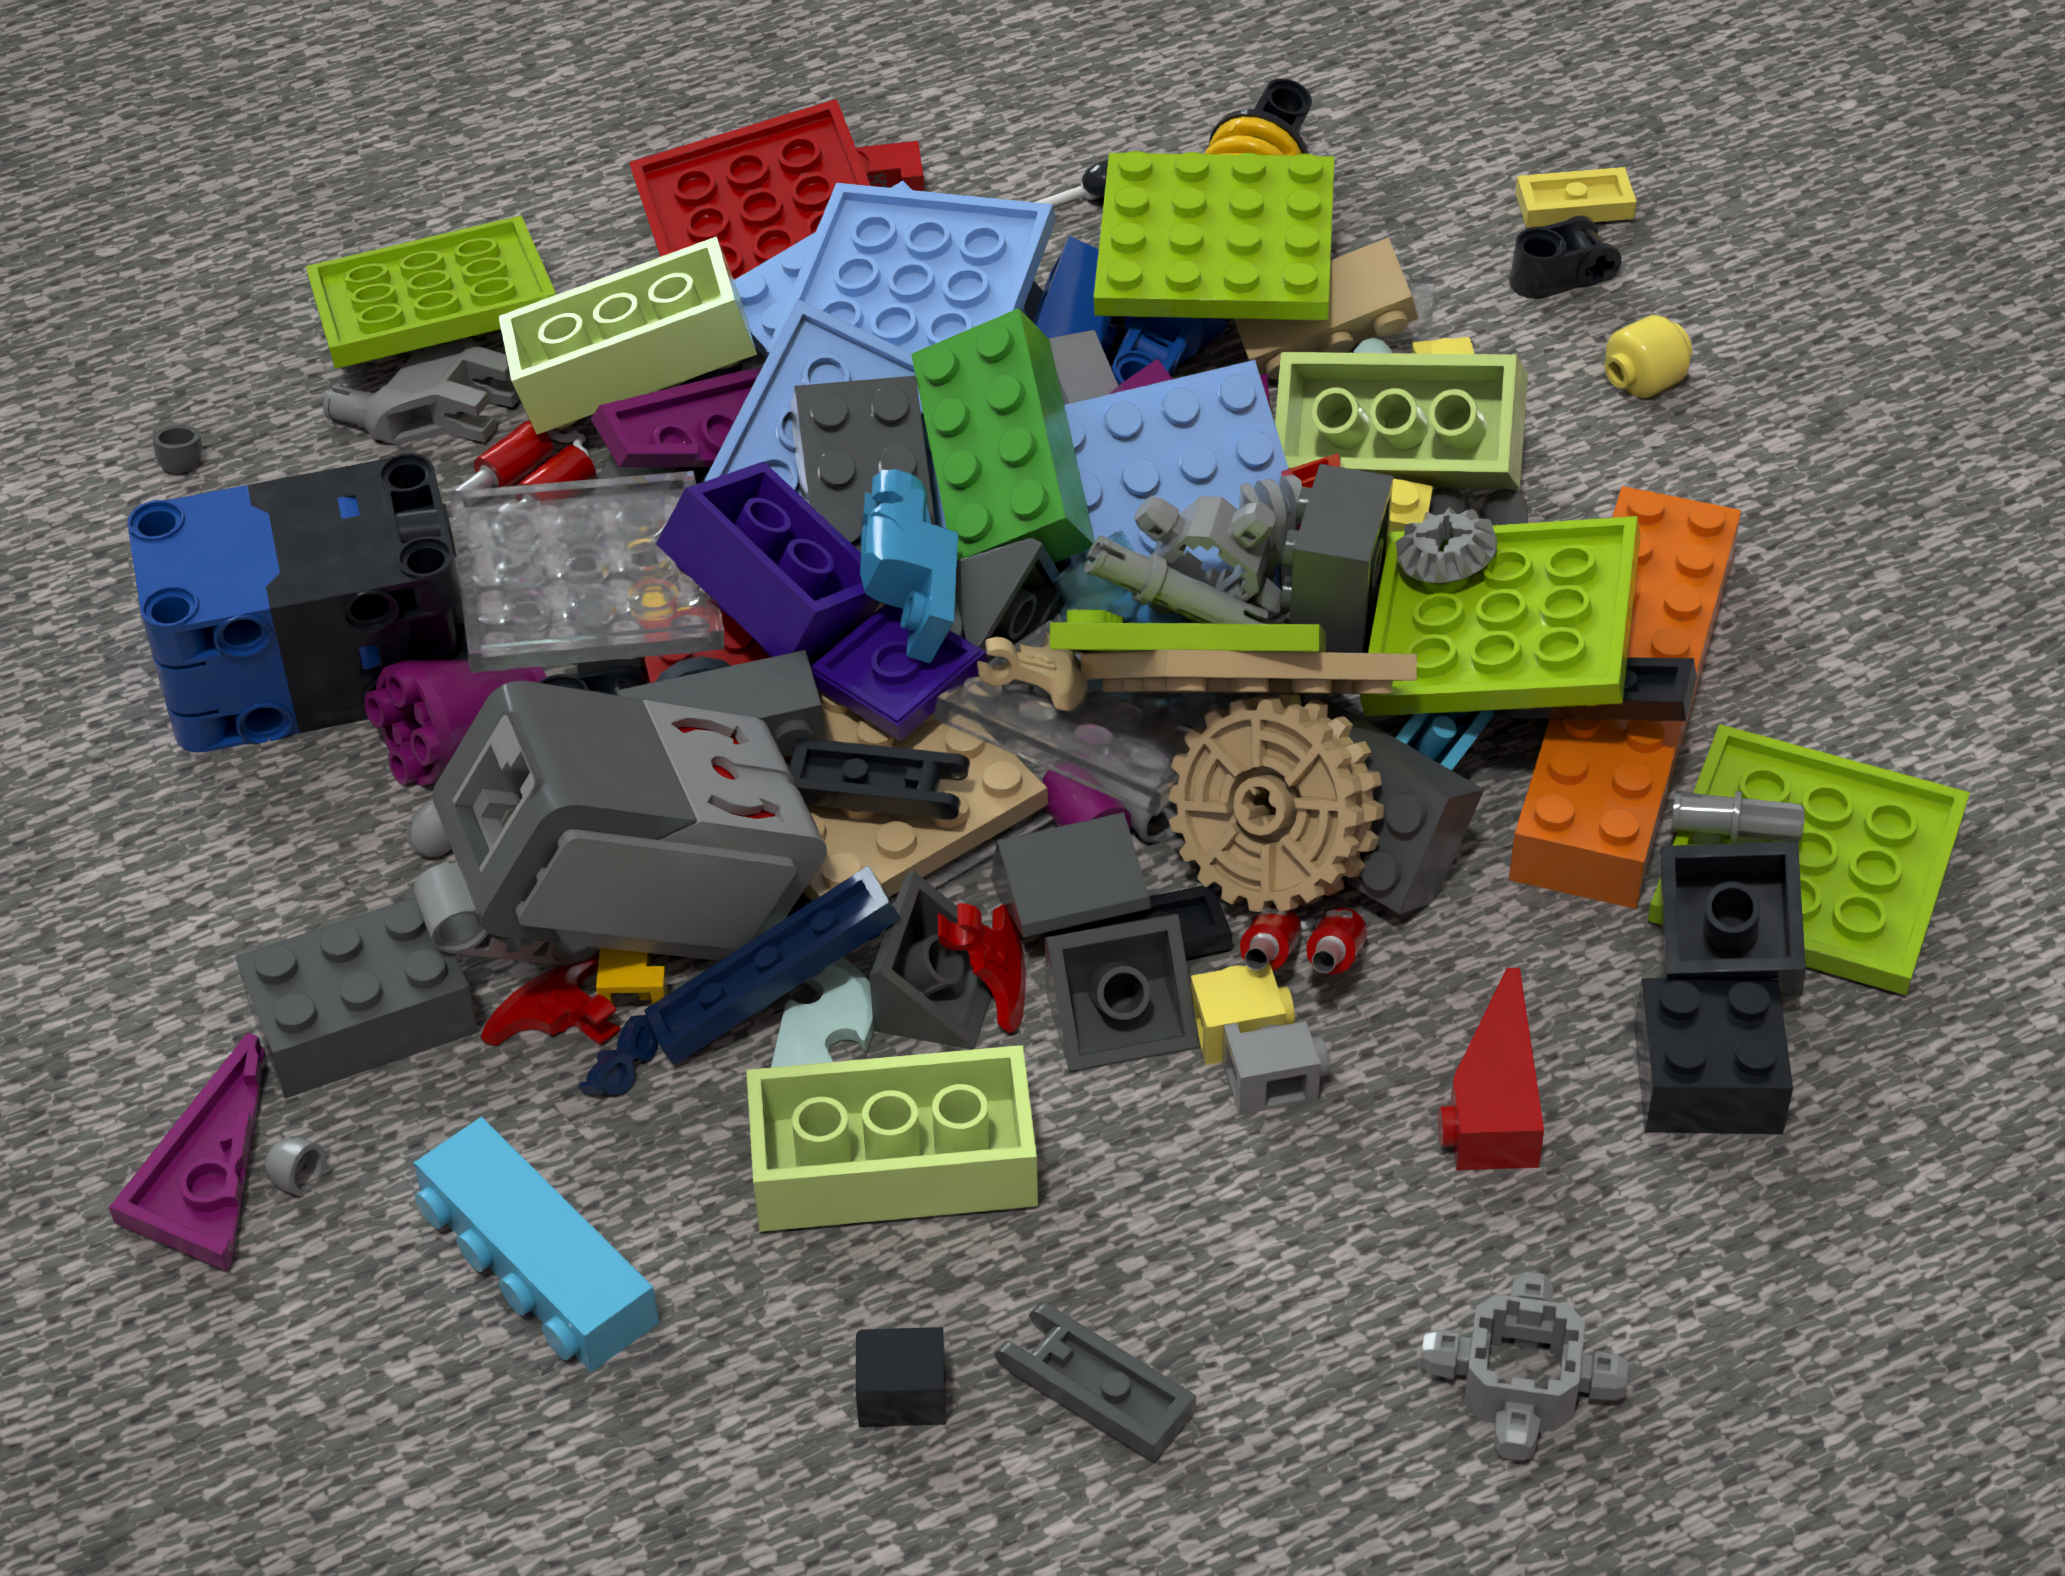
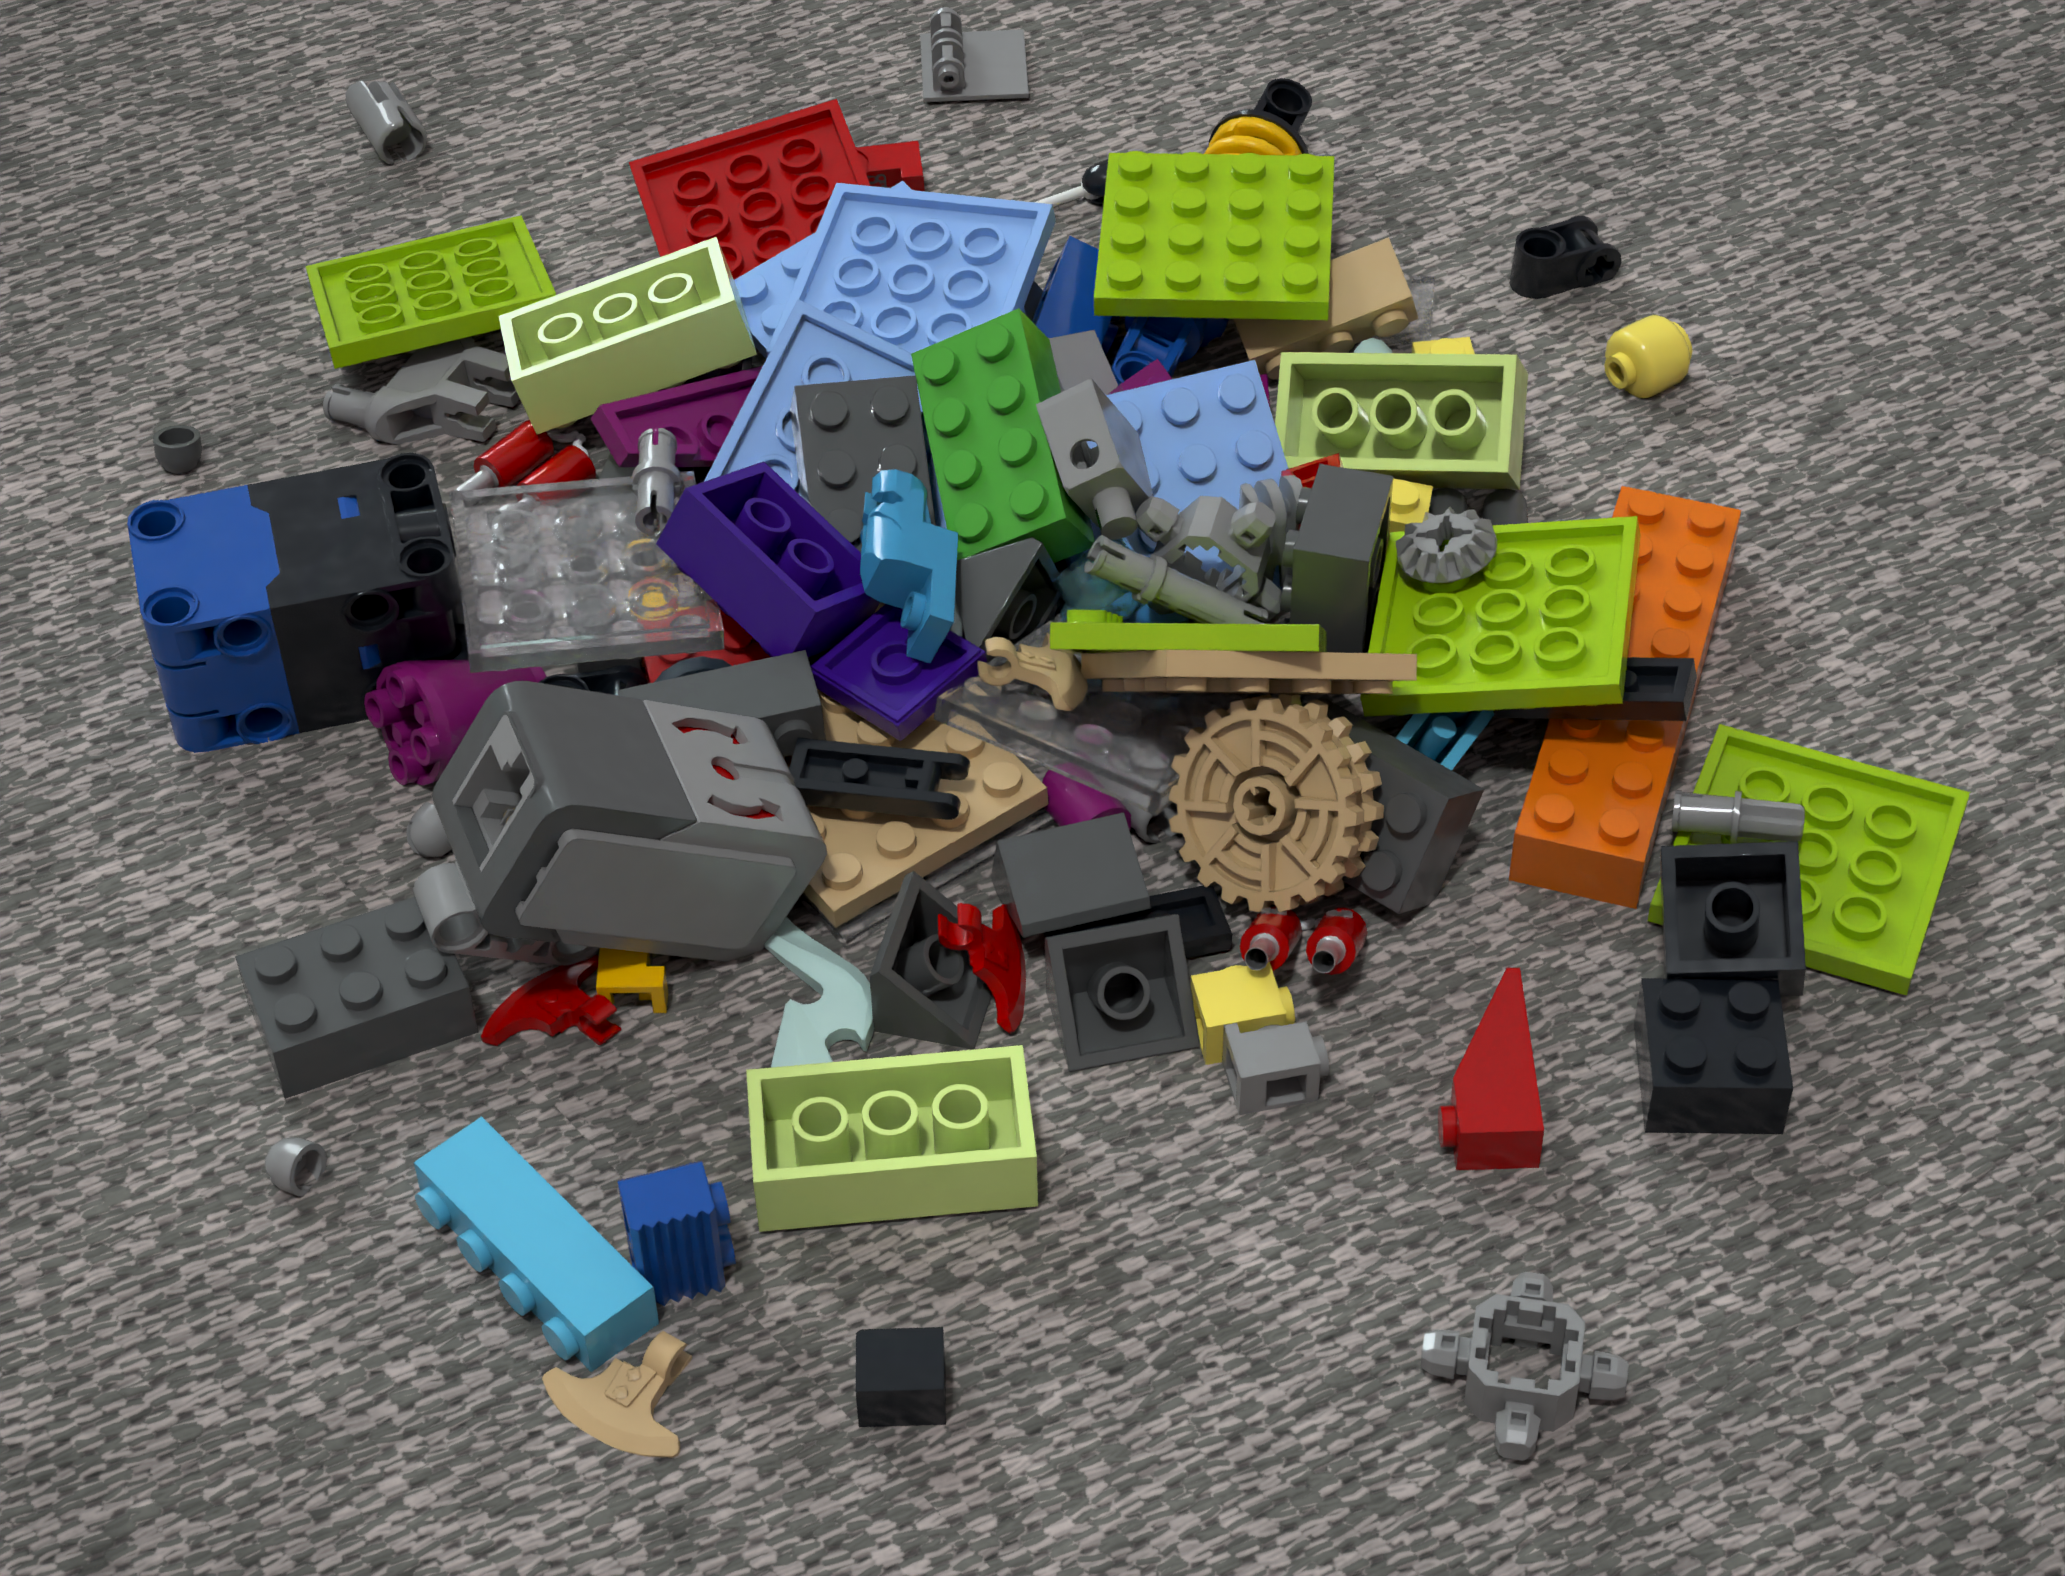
magenta wing [109,1032,266,1271] -> none
dark blue piece [578,1015,657,1095] -> none
dark blue plate [644,865,901,1065] -> none
dark grey hinge [995,1302,1196,1462] -> none
light yellow plate [1515,167,1637,228] -> none
none -> light grey arm [345,81,427,165]
none -> tan piece [542,1331,692,1458]
none -> blue brick [617,1161,736,1306]
none -> light grey pin [632,428,681,536]
none -> light grey hinge [920,7,1029,102]
none -> light grey torso [1036,378,1154,540]

